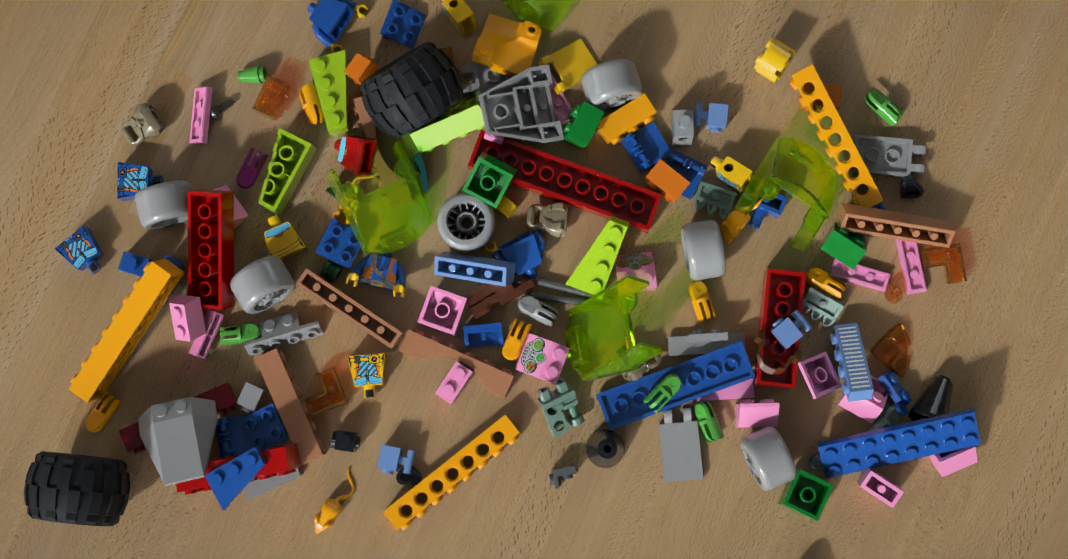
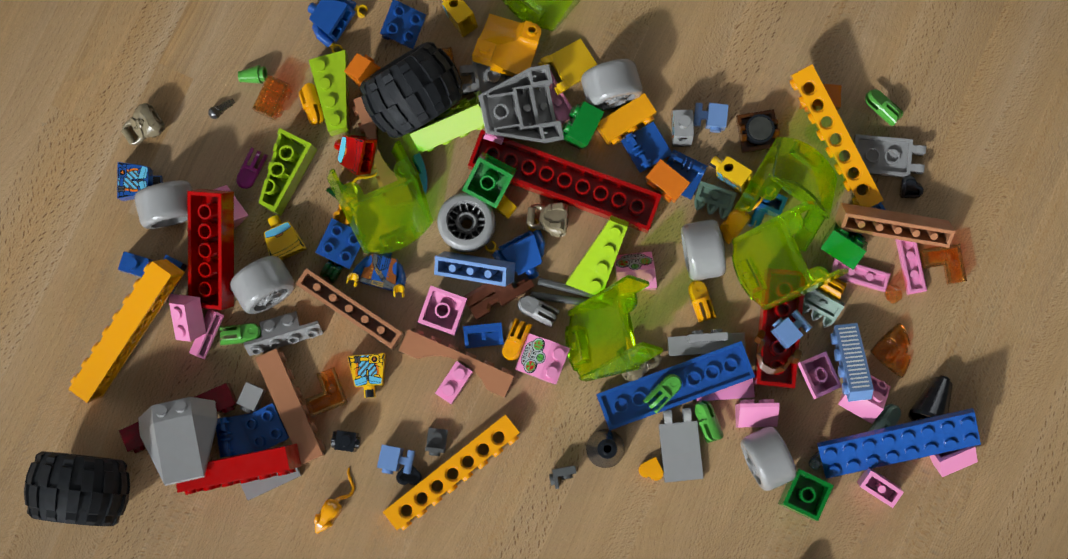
torso [55,226,103,274] -> none
light orange arm [85,391,122,433] -> none
bright pink tile [189,86,213,145] -> none
blue wing [205,446,267,511] -> none
sand green hips [537,378,585,438] -> none
yellow brick [754,38,796,83] -> none
blue hinge [878,369,912,417] -> none
none -> dark grey bracket [425,428,448,456]
none -> light orange tile [638,457,663,481]
none -> clear neon green windscreen [732,201,849,310]
none -> piece [736,109,781,153]

